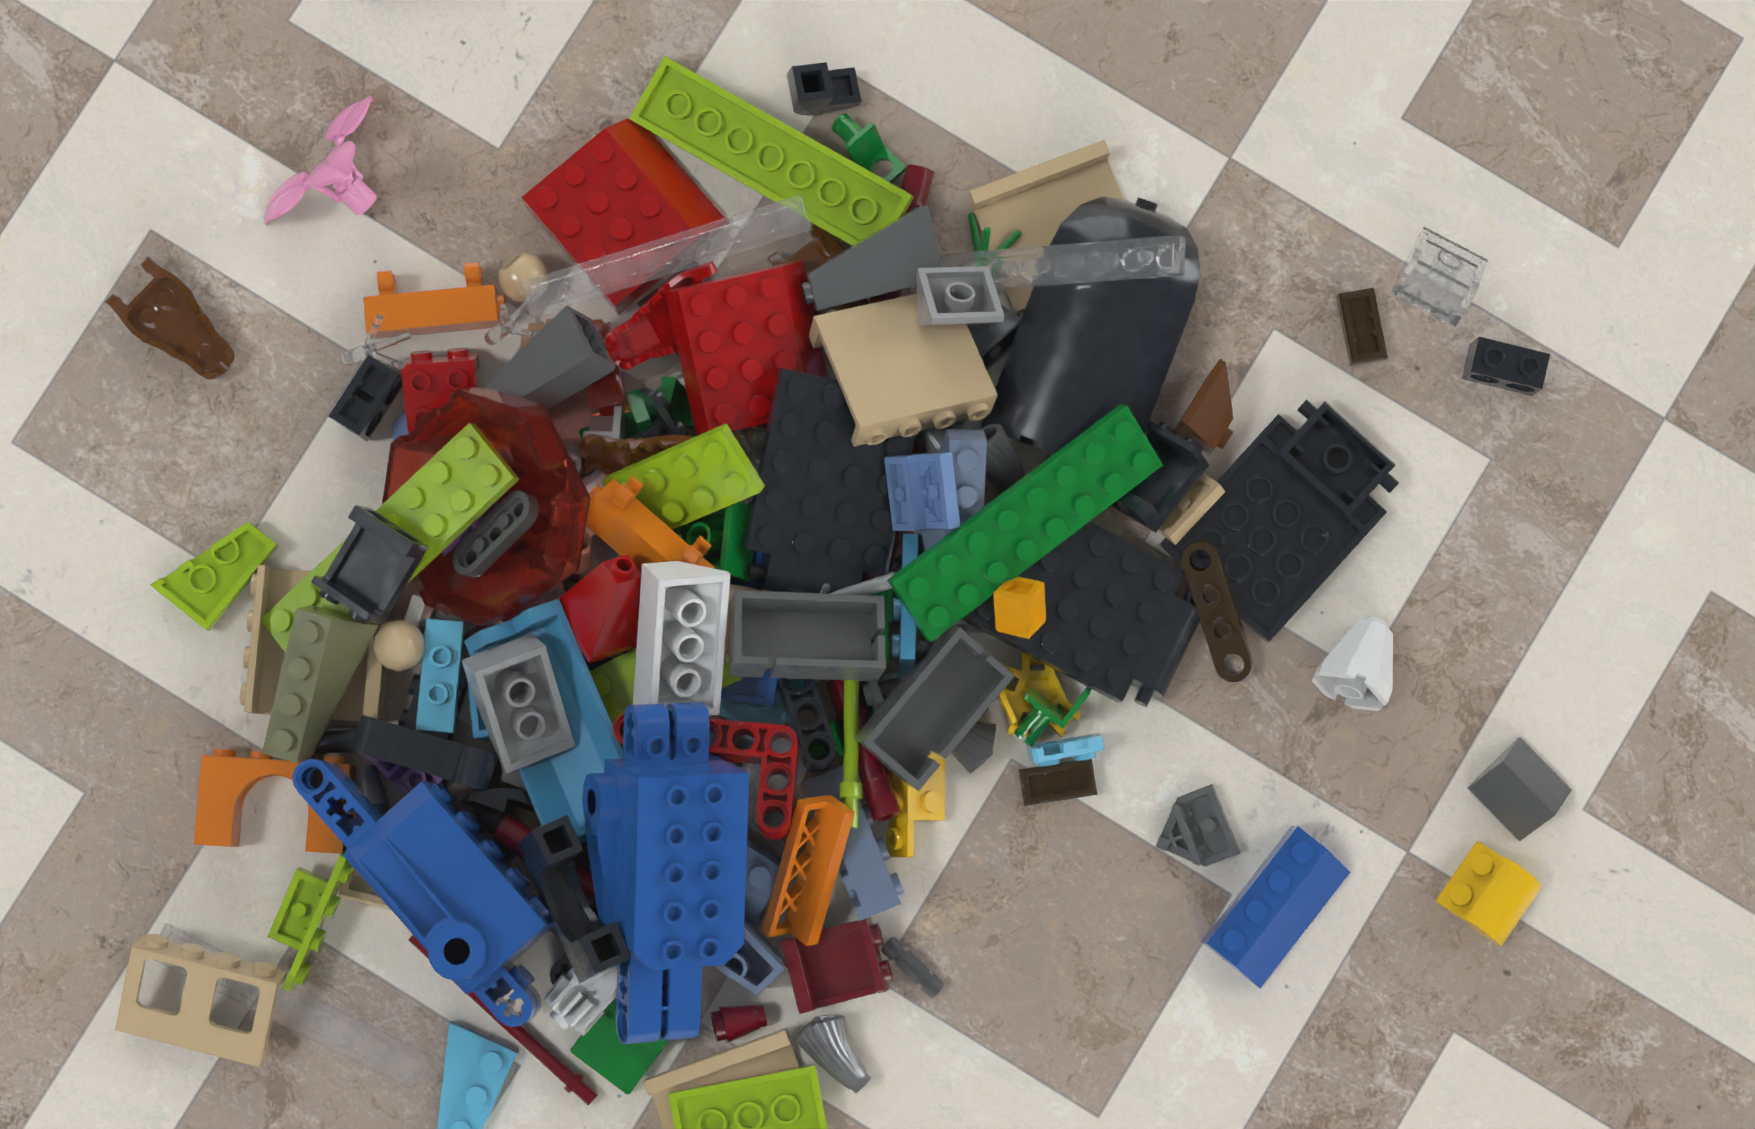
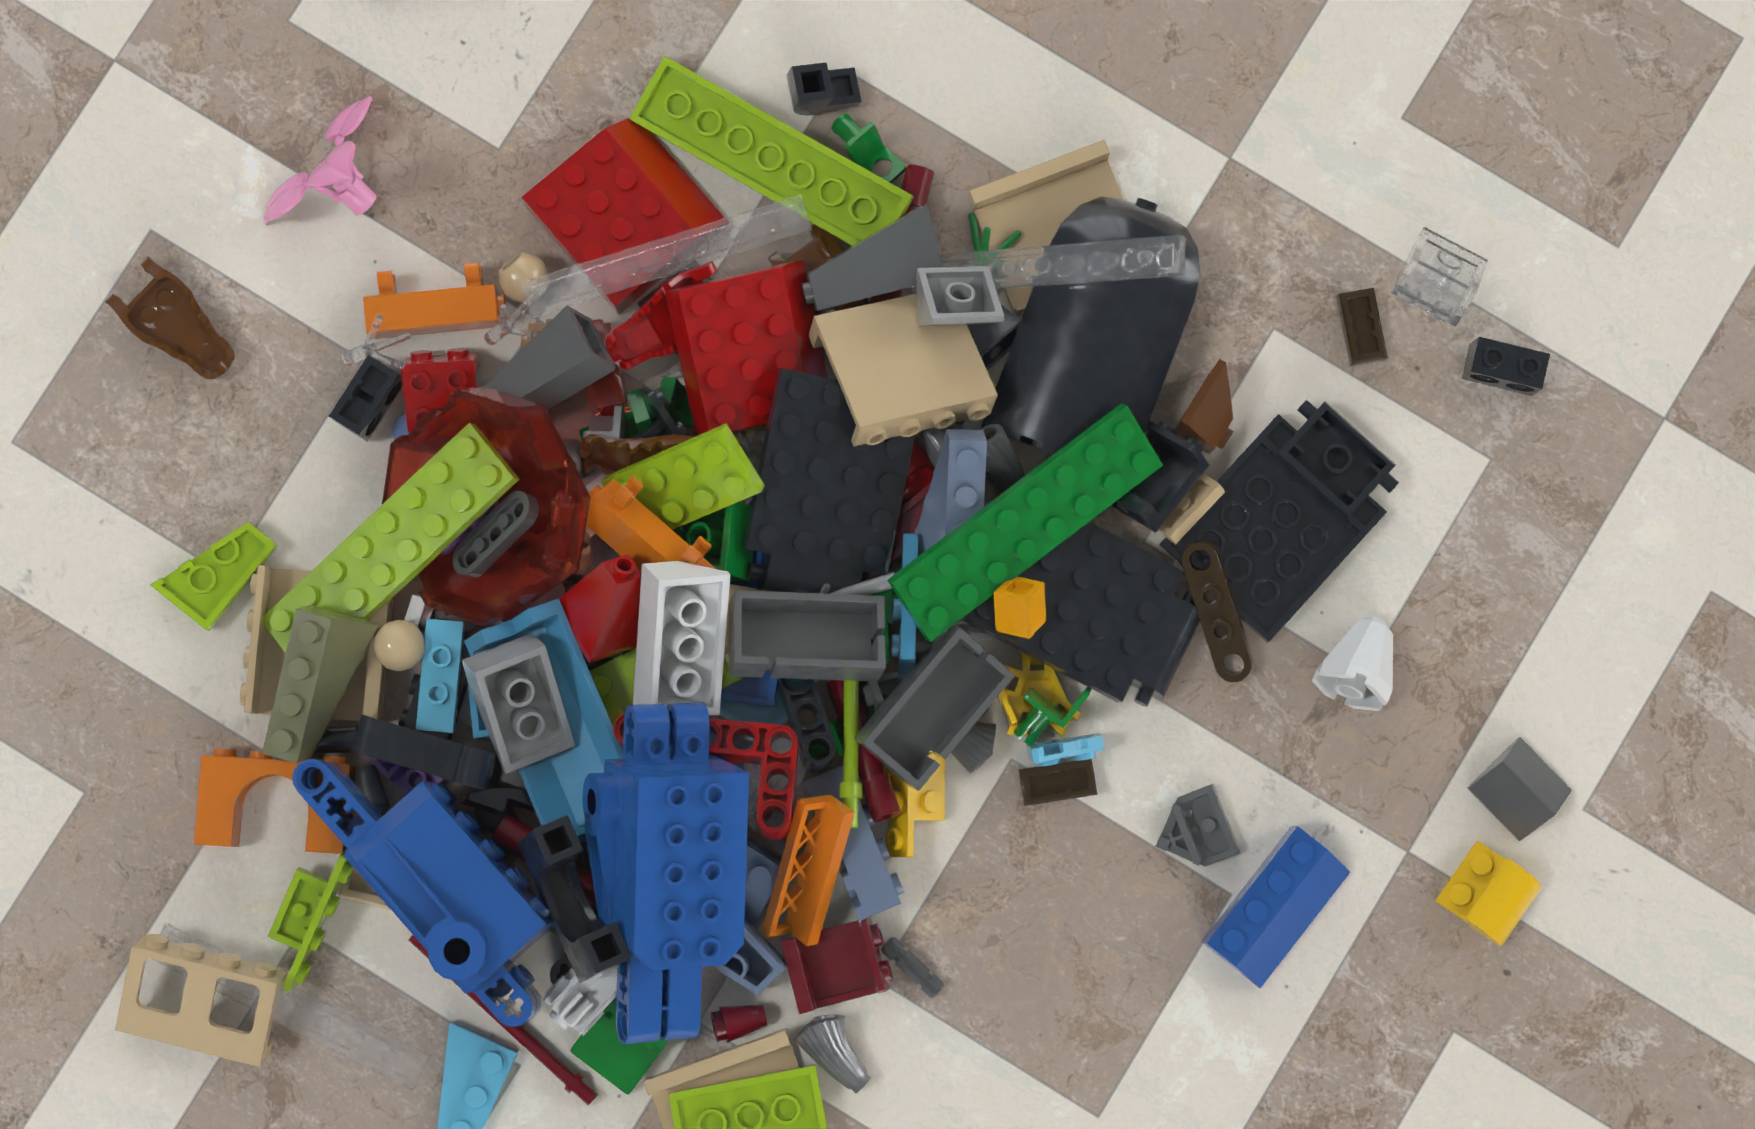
black panel [311,505,429,625] -> none
medium blue slope [884,452,961,531] -> none

